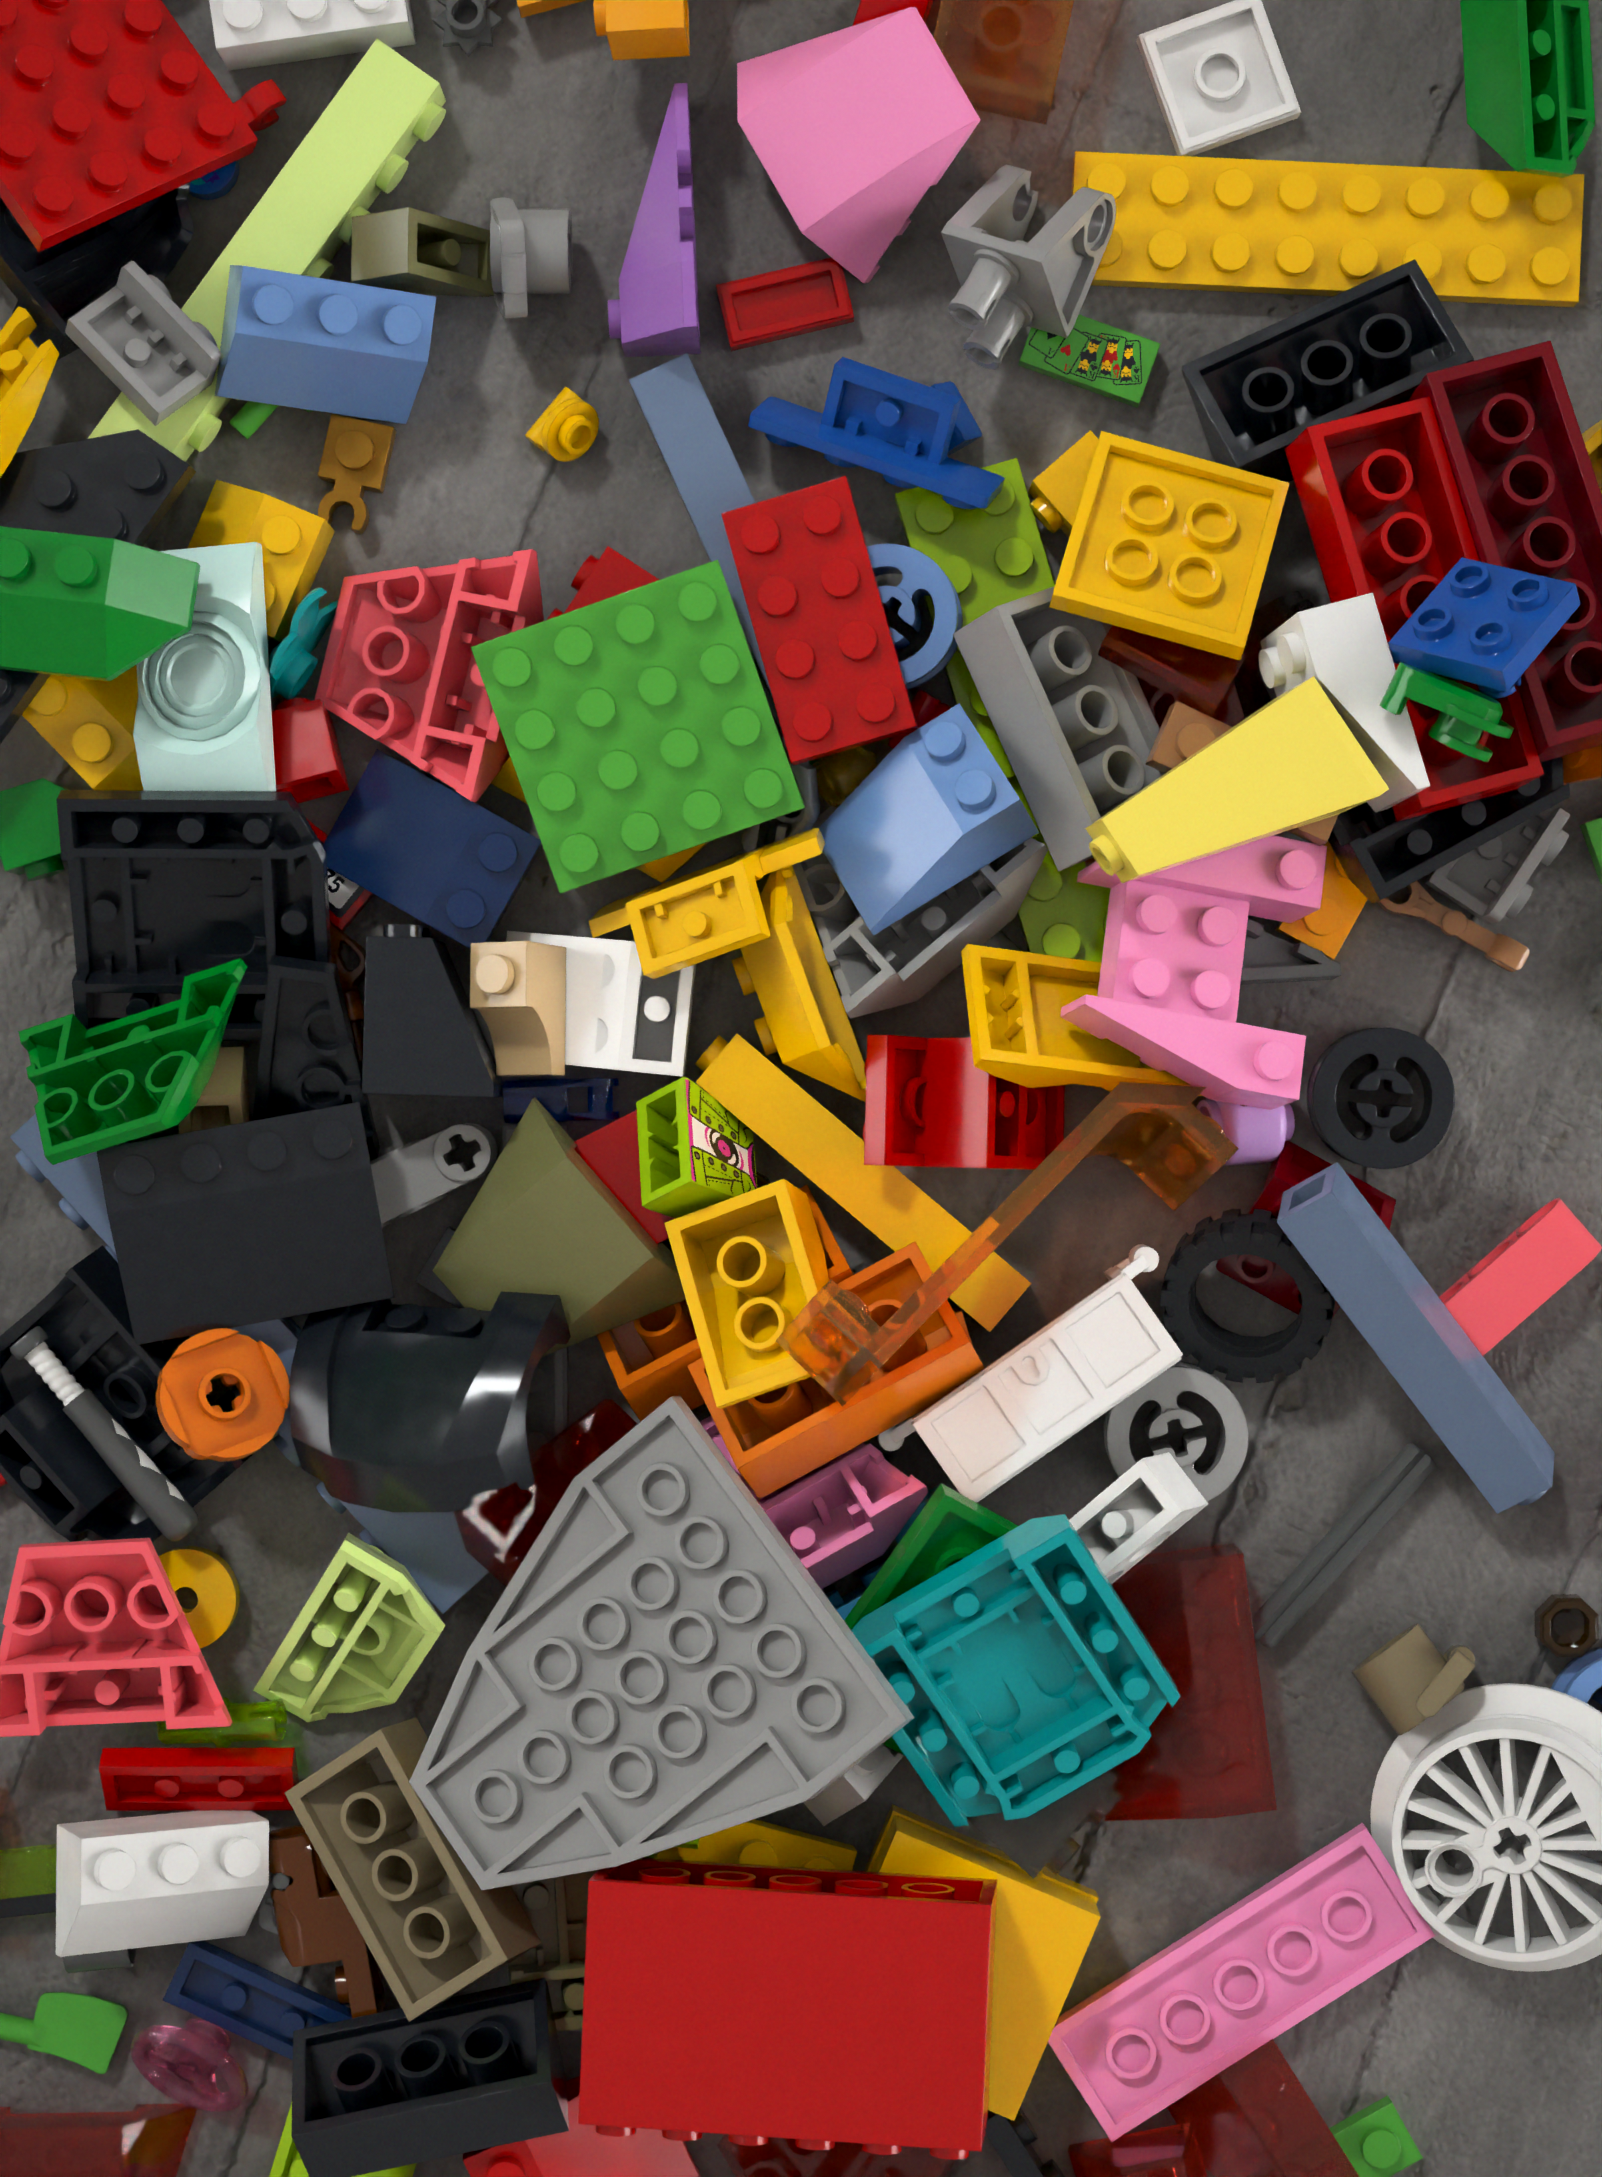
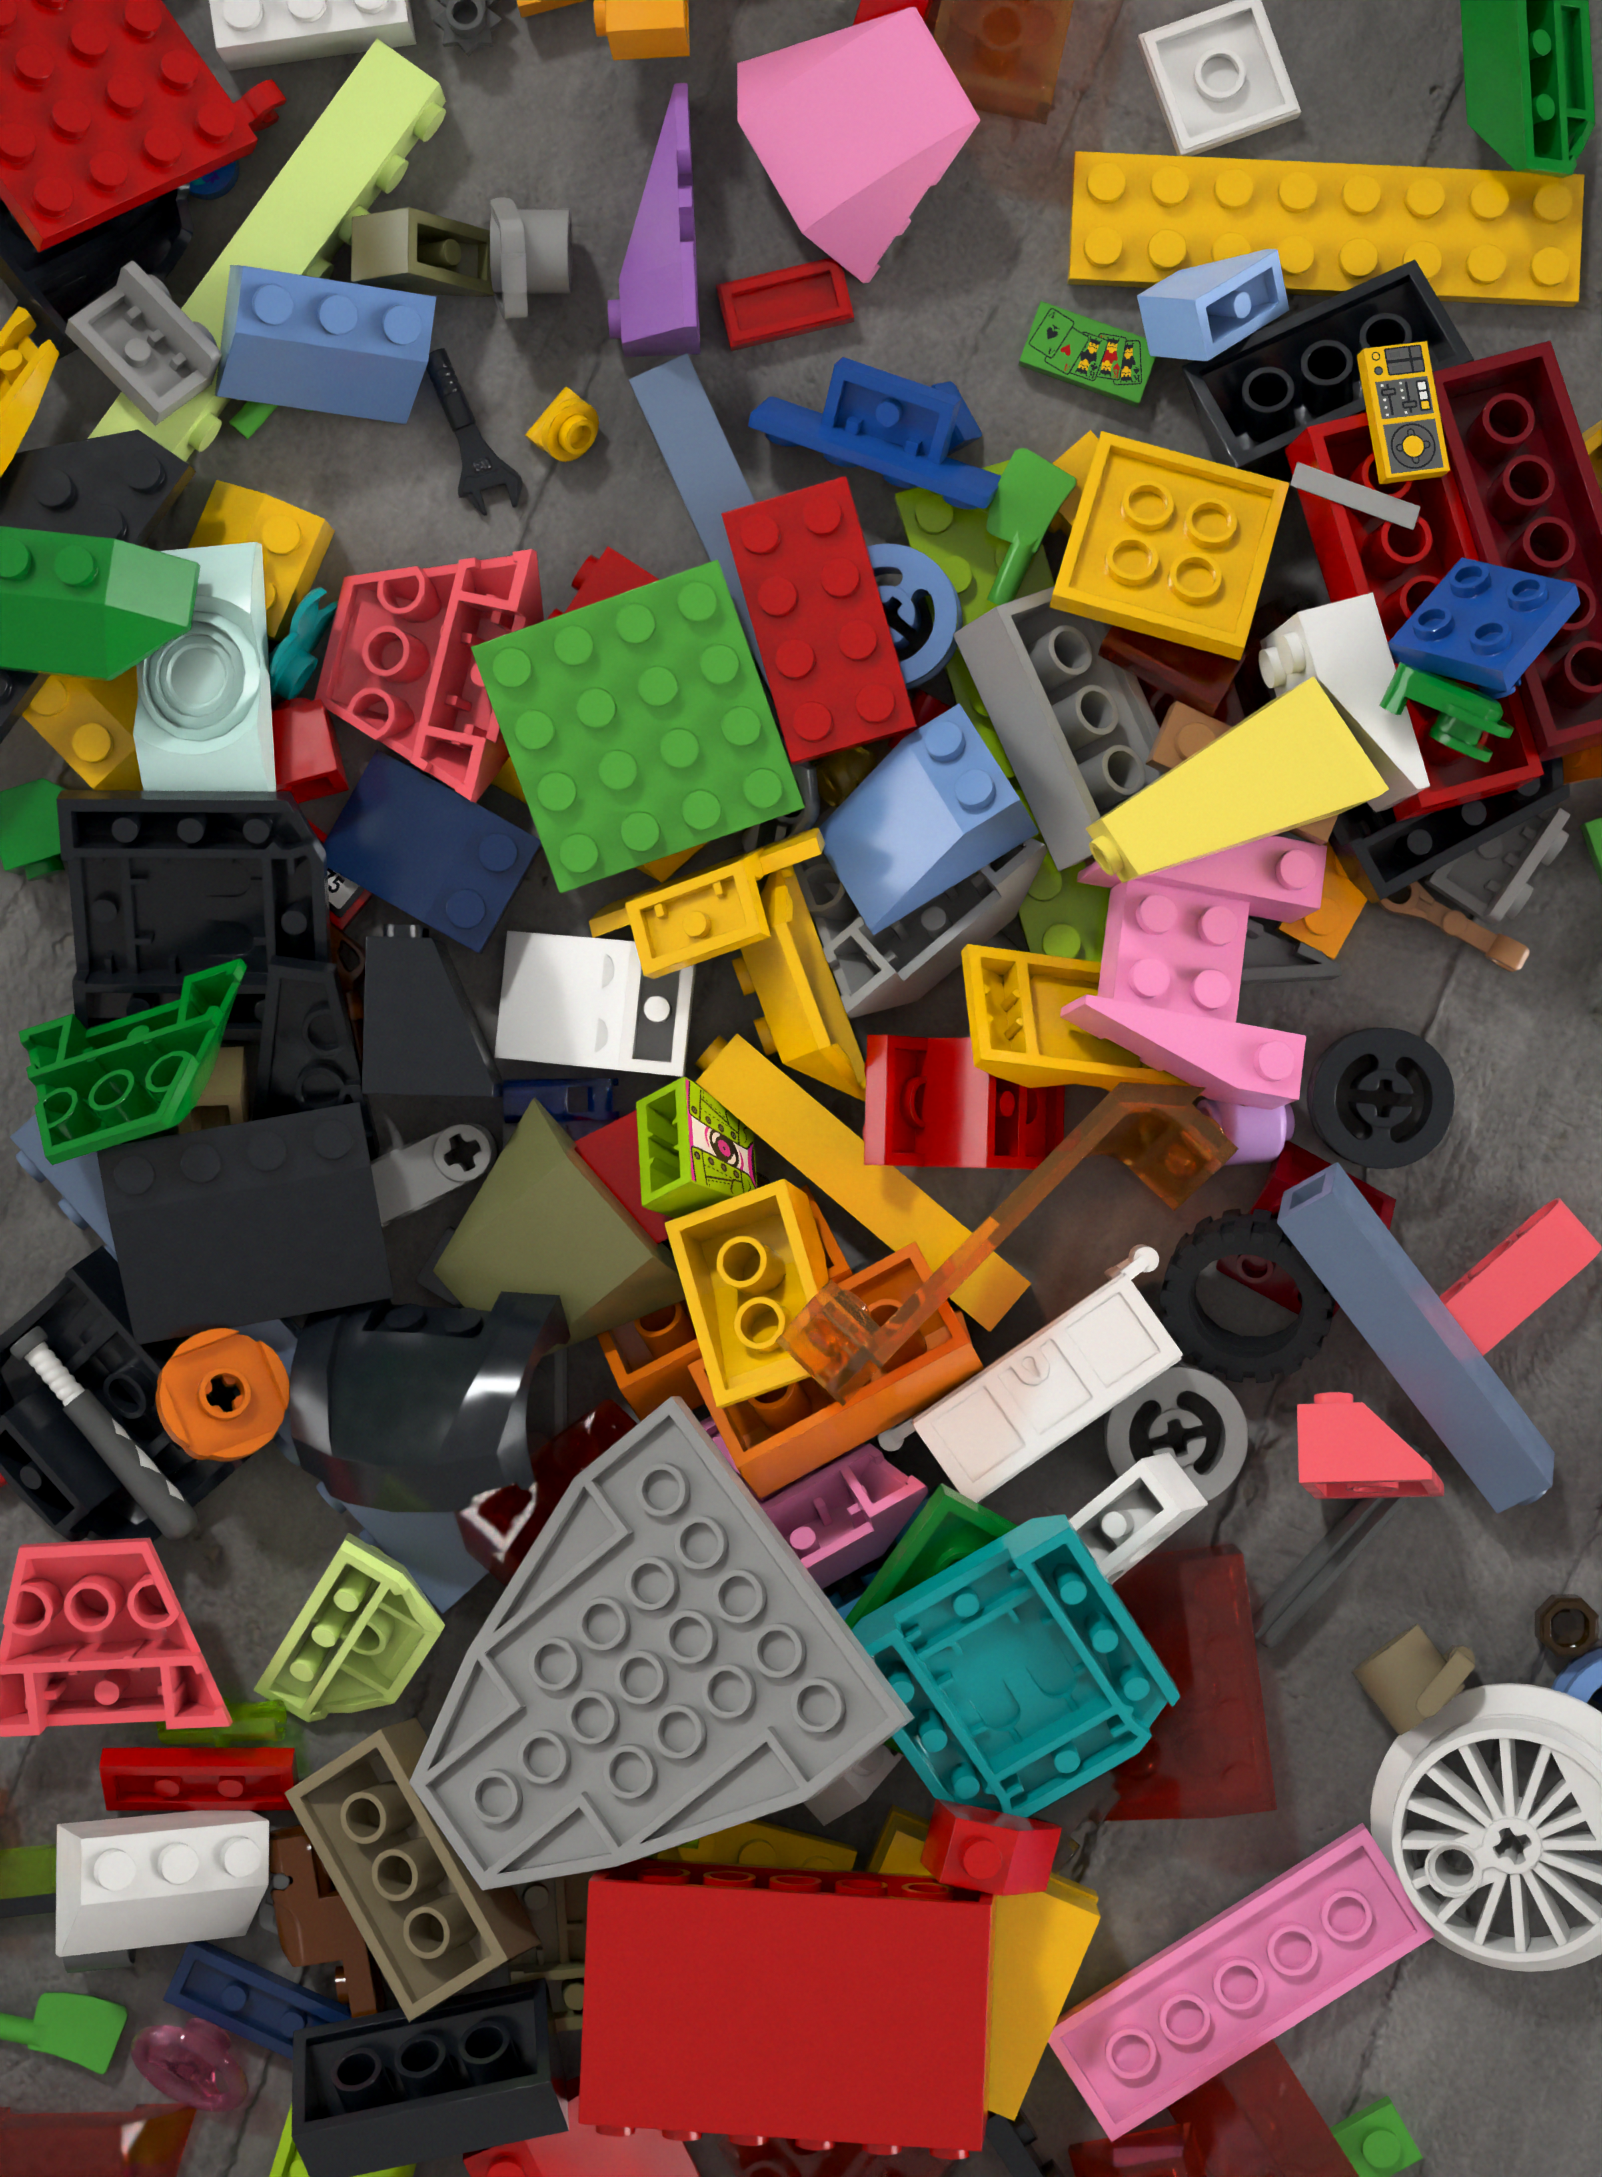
yellow piece [159,1546,240,1648] -> none
pearl gold plate [318,413,396,534] -> none
tan arch [470,941,566,1077] -> none
light grey piece [941,164,1116,369] -> none
none -> black piece [426,348,522,516]
none -> red slope [920,1798,1062,1896]
none -> bright green piece [986,448,1078,605]
none -> light blue slope [1137,249,1289,361]
none -> light grey piece [1290,462,1420,530]
none -> coral slope [1297,1392,1444,1499]
none -> tile [1357,341,1450,485]

